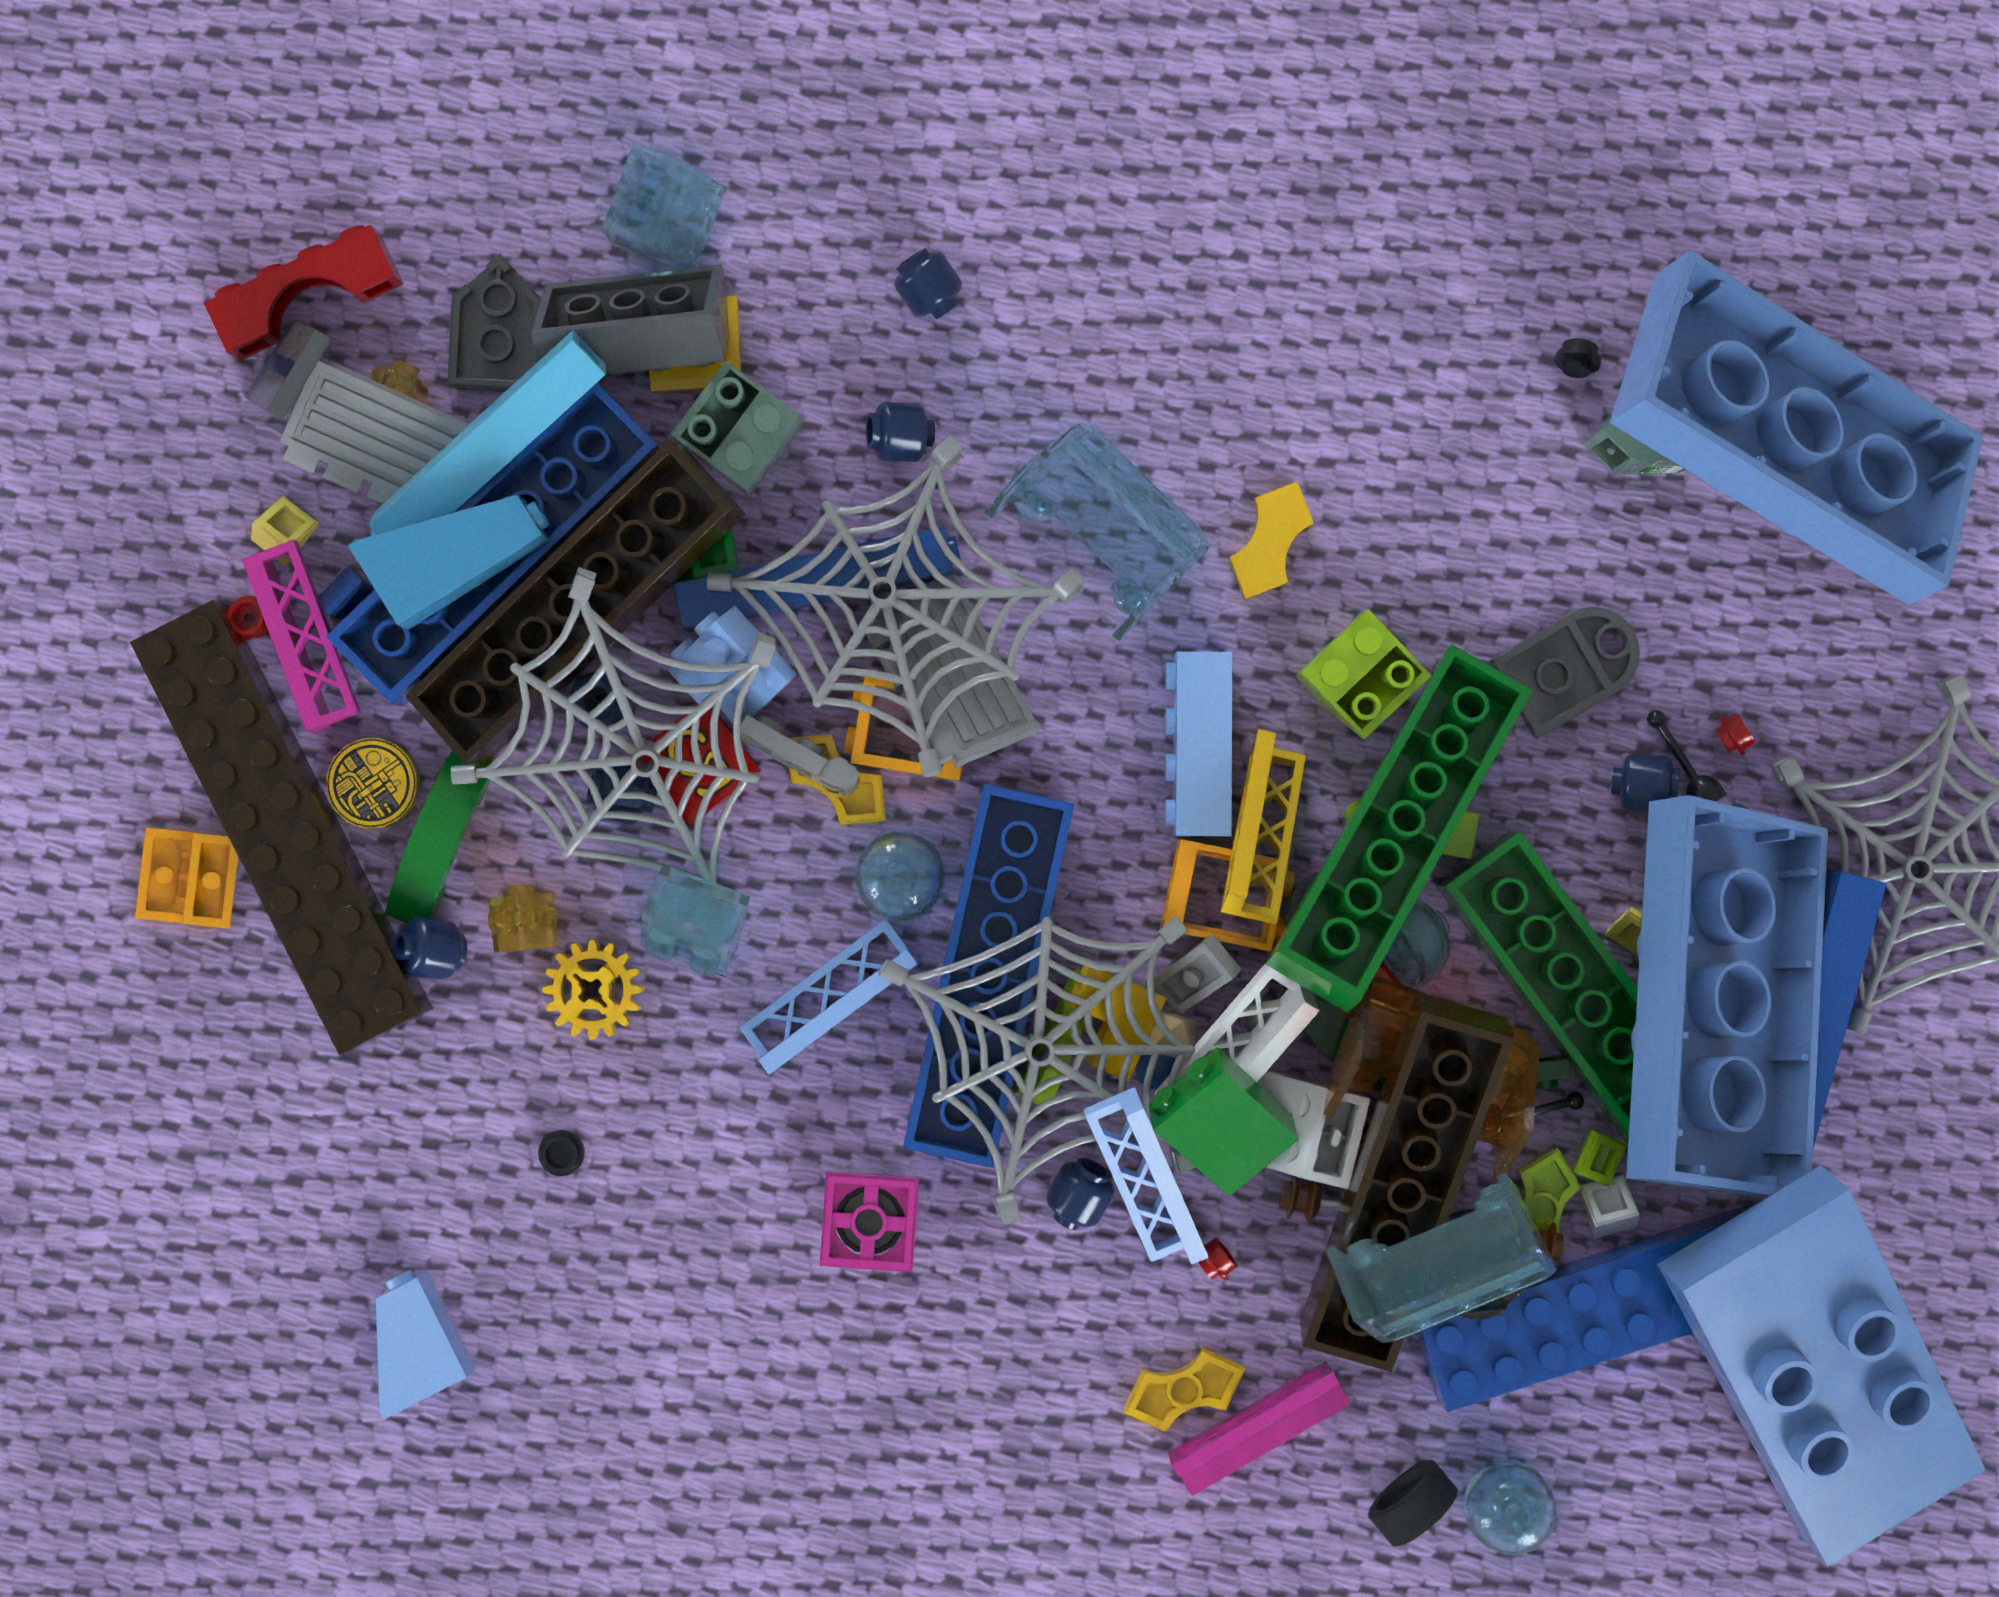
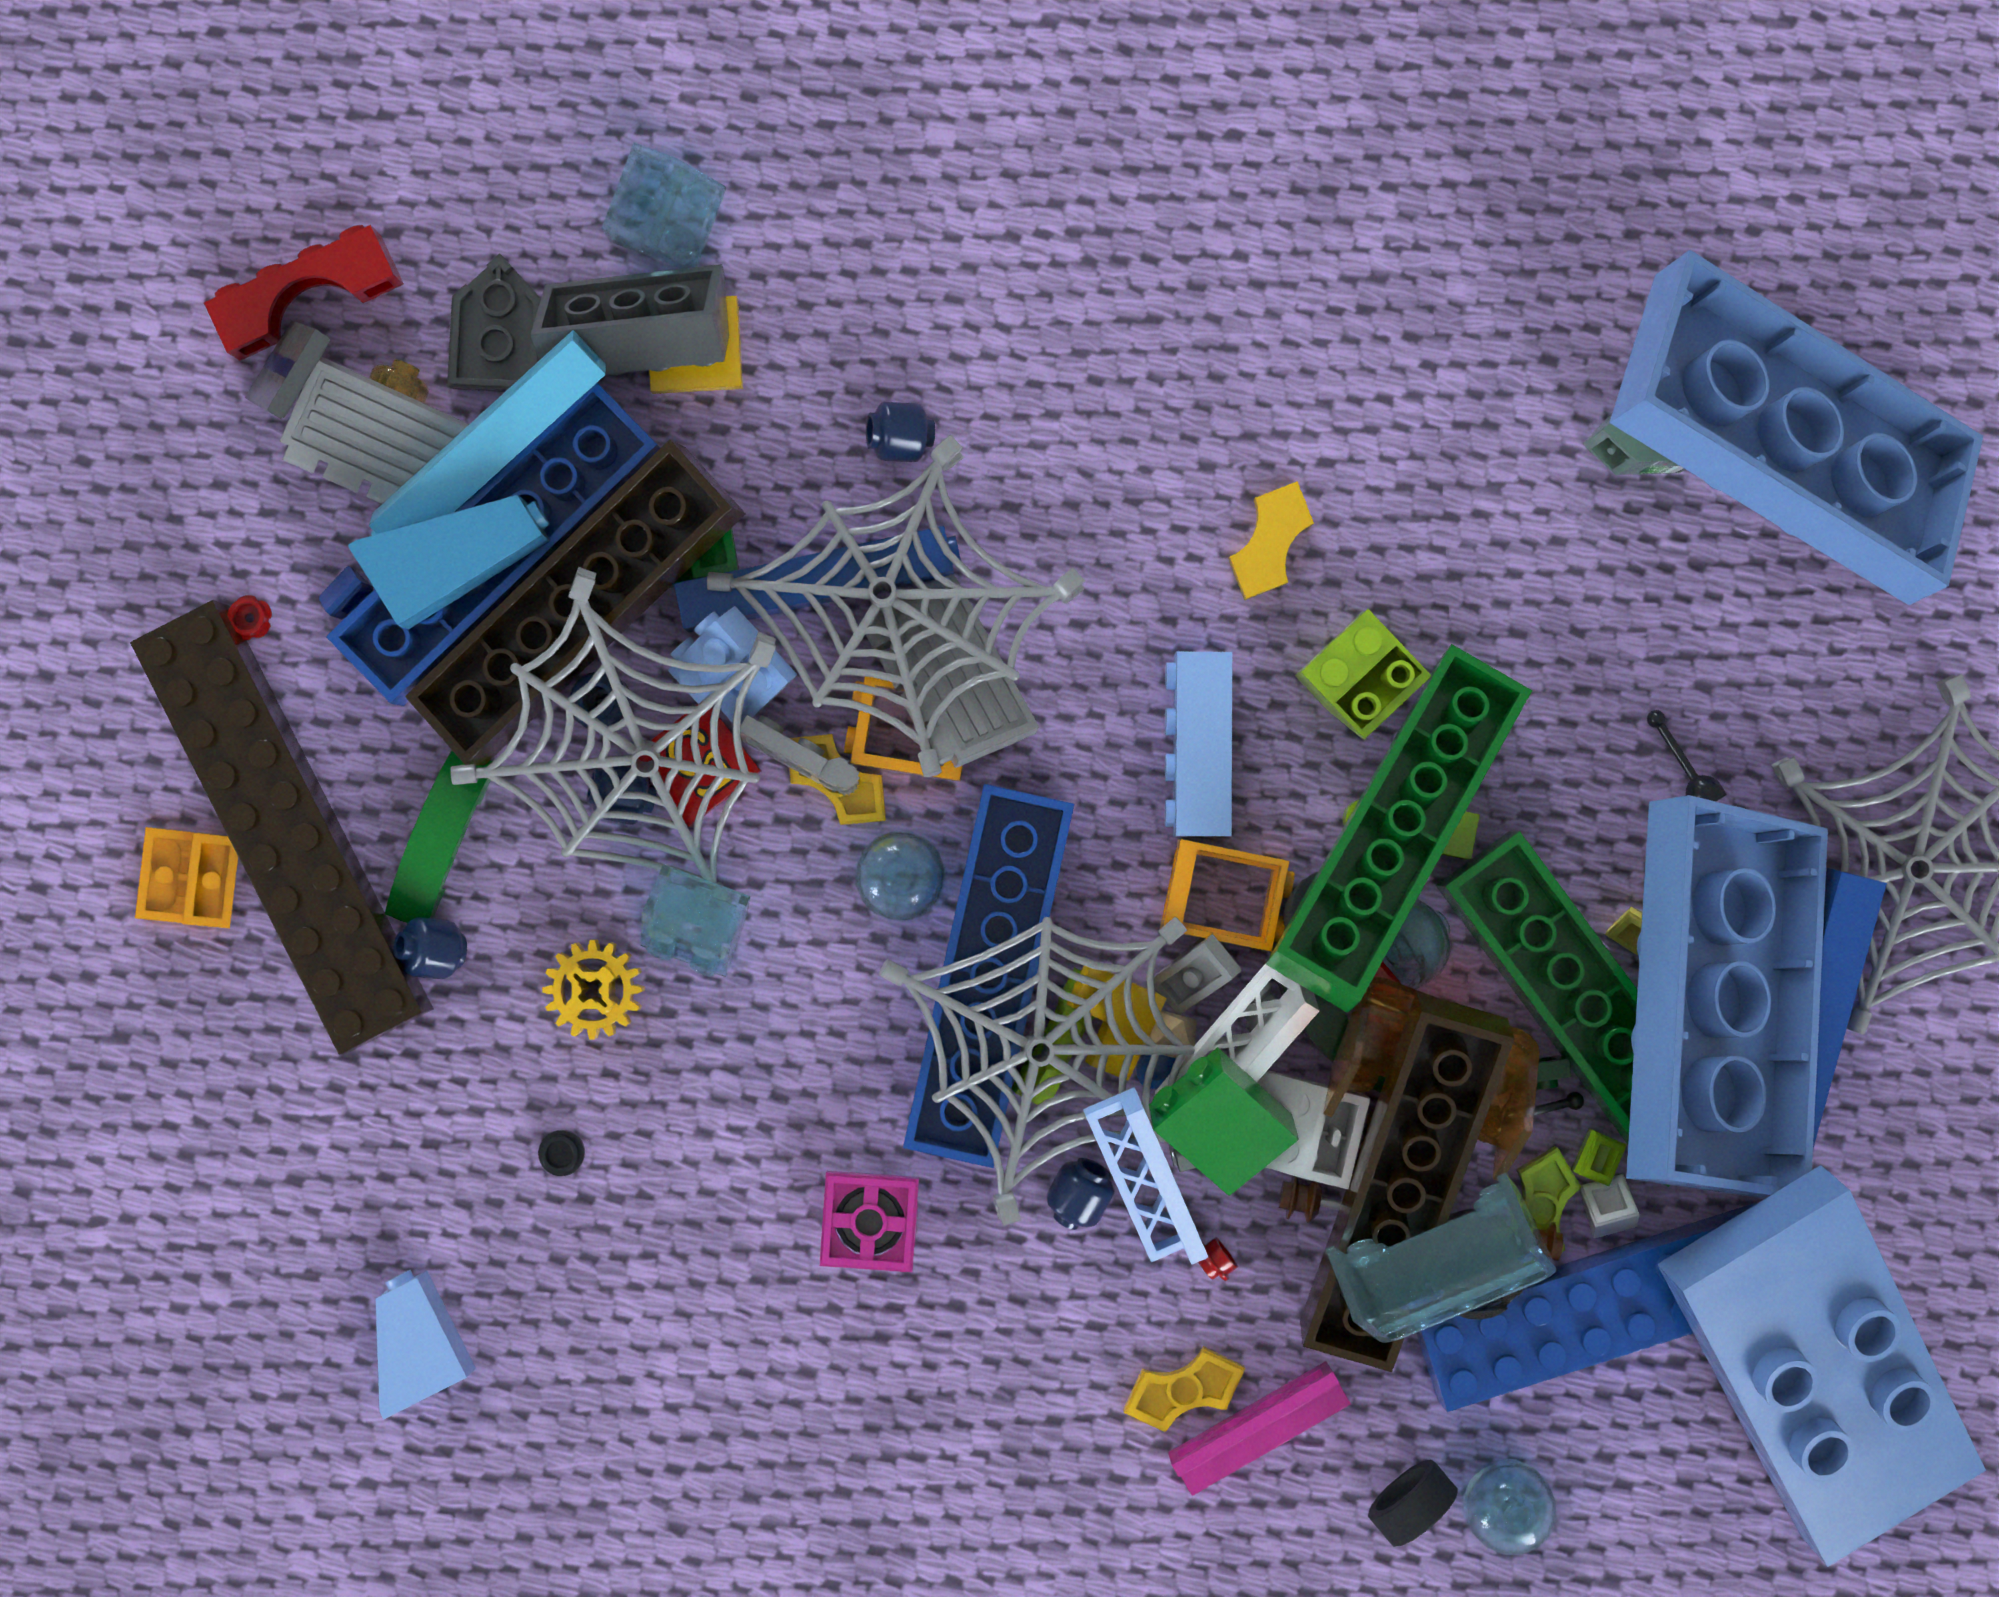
dark pink fence [242,540,361,734] -> none
light yellow slope [251,495,319,566] -> none
tile [326,738,420,828] -> none
clear yellow brick [488,884,558,953] -> none
sand green slope [670,361,804,496] -> none
light blue fence [739,919,919,1074] -> none
dark blue head [894,247,962,319] -> none
clear light blue windscreen [985,423,1209,641] -> none
yellow fence [1221,729,1306,924] -> none
dark grey tile [1489,607,1640,739] -> none
black plate [1554,338,1602,378] -> none
dark blue head [1611,753,1680,814] -> none
red plate [1715,712,1756,755] -> none

